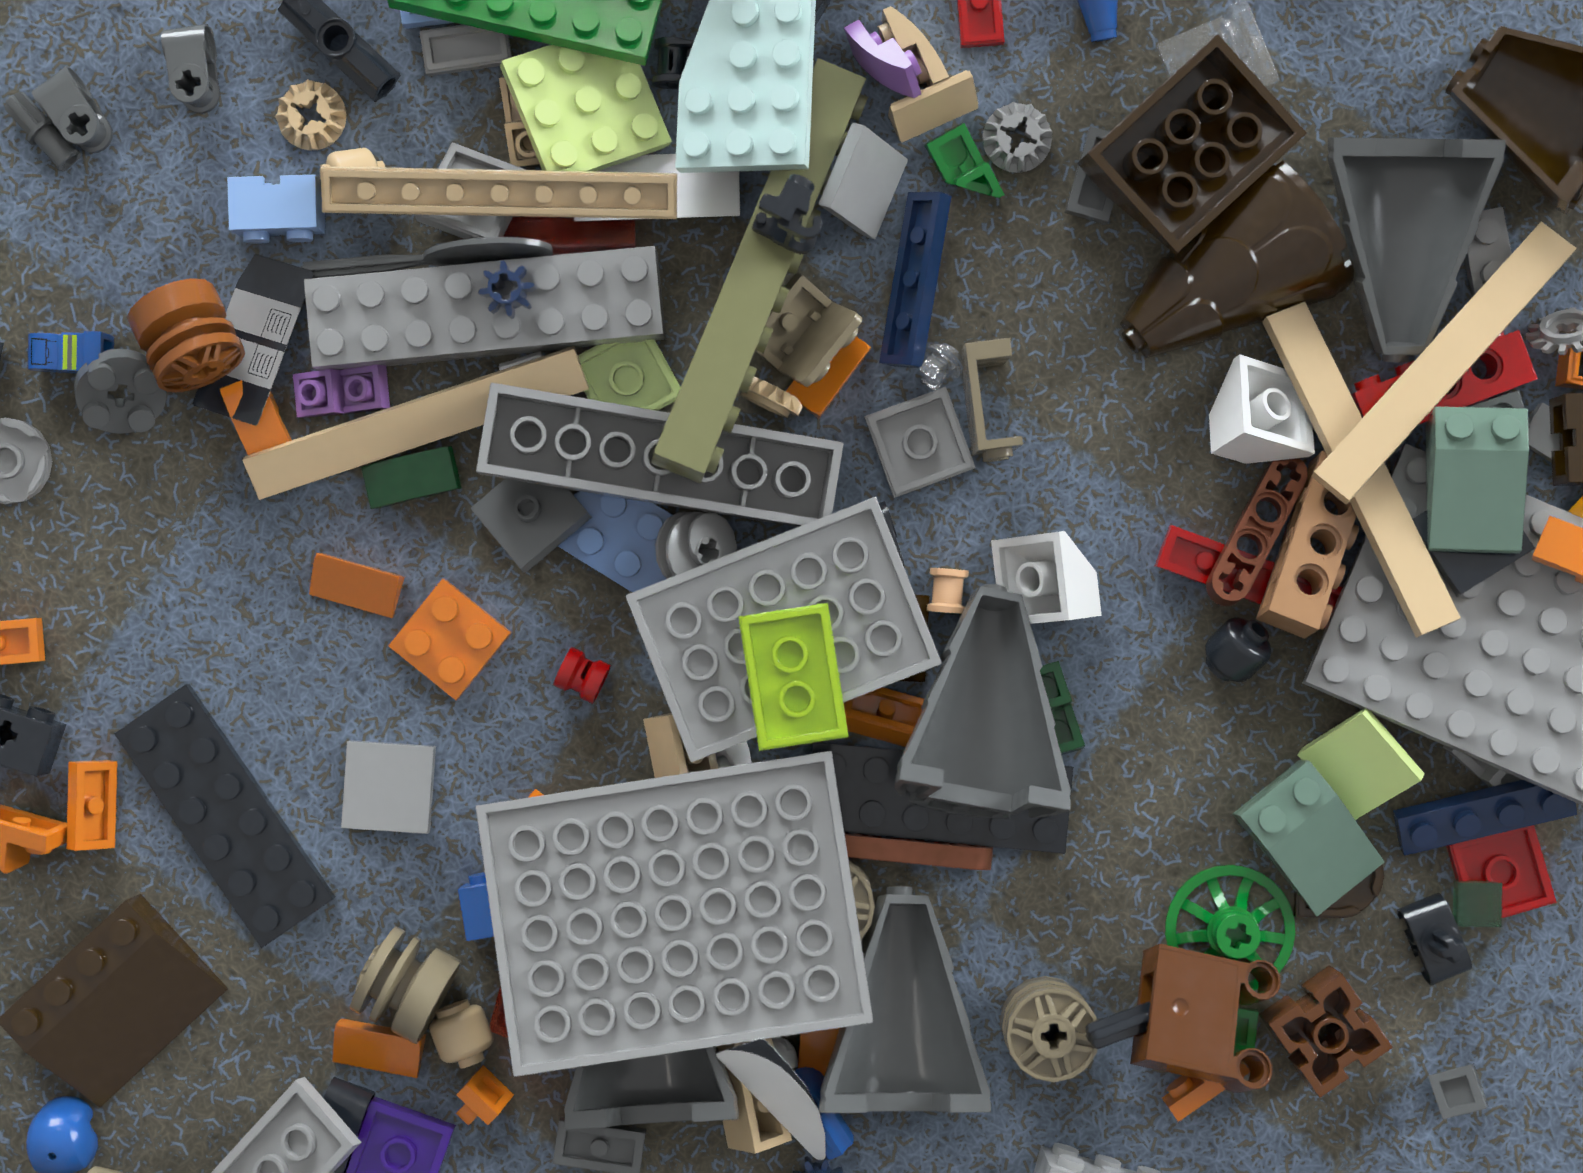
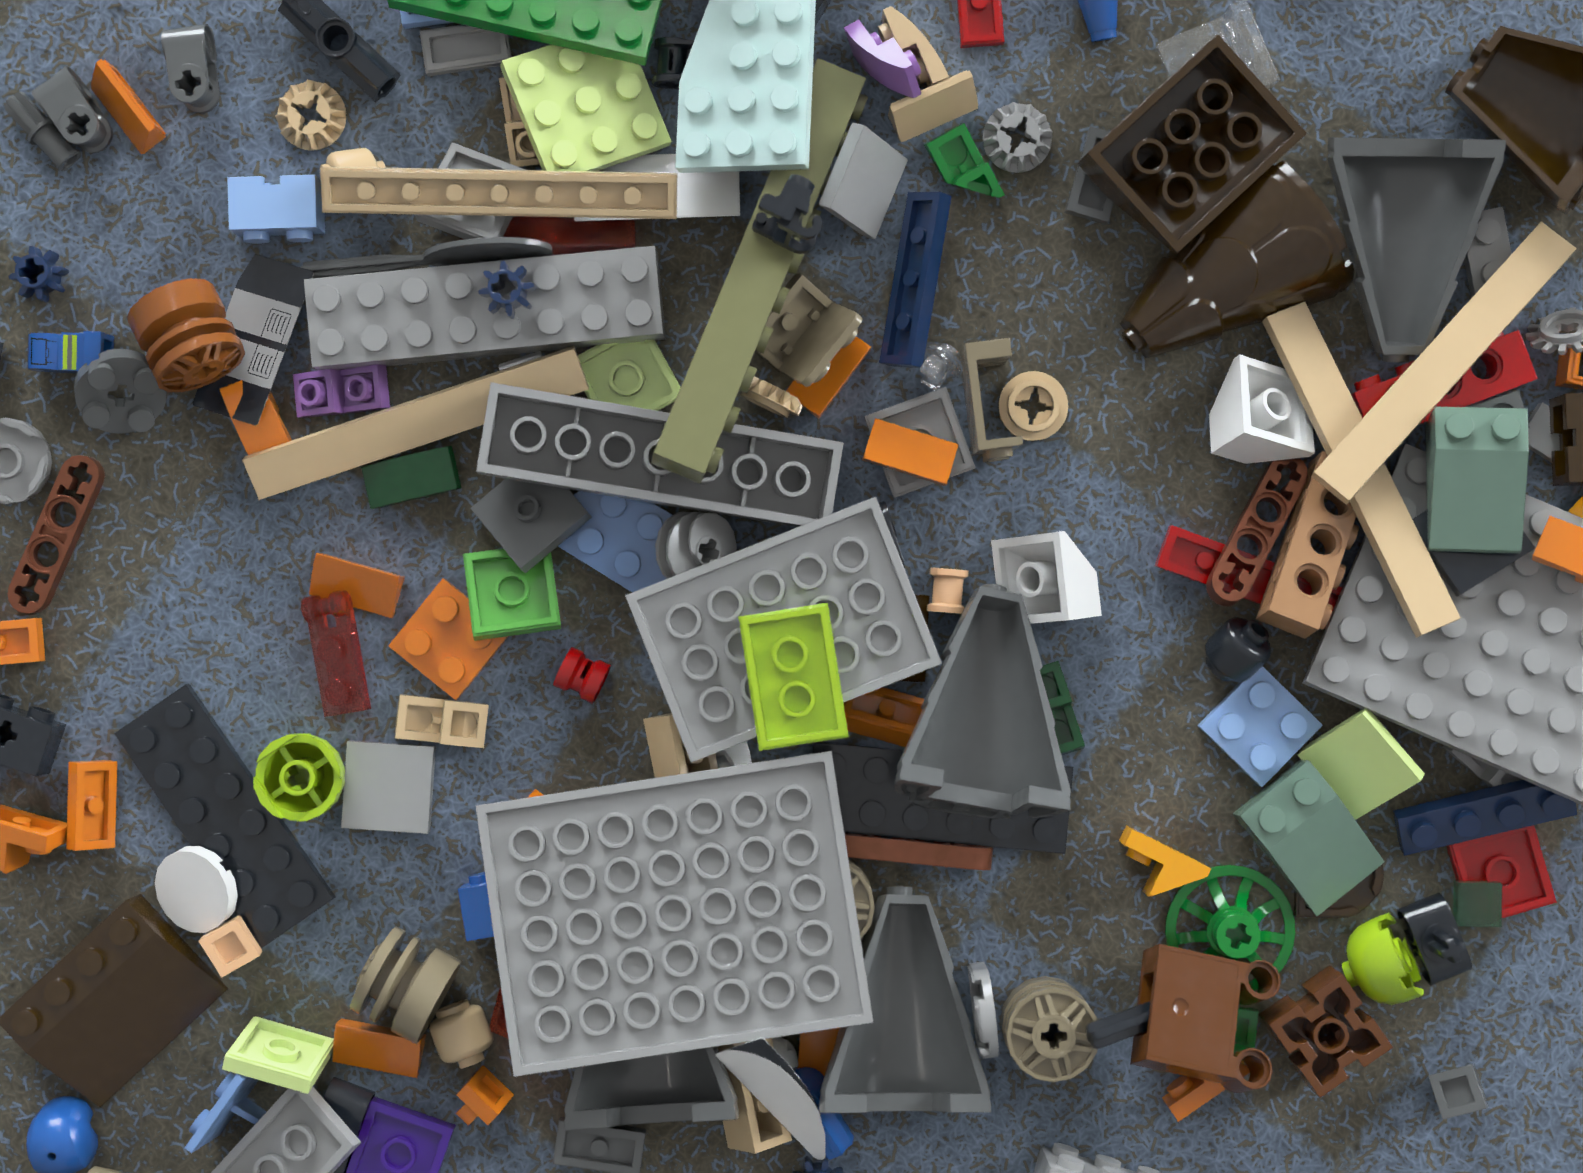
none -> copper beam [7,455,105,614]
none -> dark blue gear [9,246,69,303]
none -> orange slope [91,59,166,154]
none -> white tile [155,846,238,933]
none -> medium blue plate [185,1072,266,1153]
none -> light nougat tile [199,915,262,978]
none -> yellowish green tile [222,1016,334,1094]
none -> lime cylinder [253,733,345,822]
none -> clear red plate [301,590,371,717]
none -> tan slope [394,694,489,748]
none -> bright green plate [463,549,561,641]
none -> orange slope [862,418,958,486]
none -> light grey tile [967,962,999,1059]
none -> tan gear [998,371,1068,441]
none -> light orange slope [1119,826,1211,896]
none -> light blue plate [1197,666,1323,787]
none -> lime cylinder [1342,912,1424,1005]

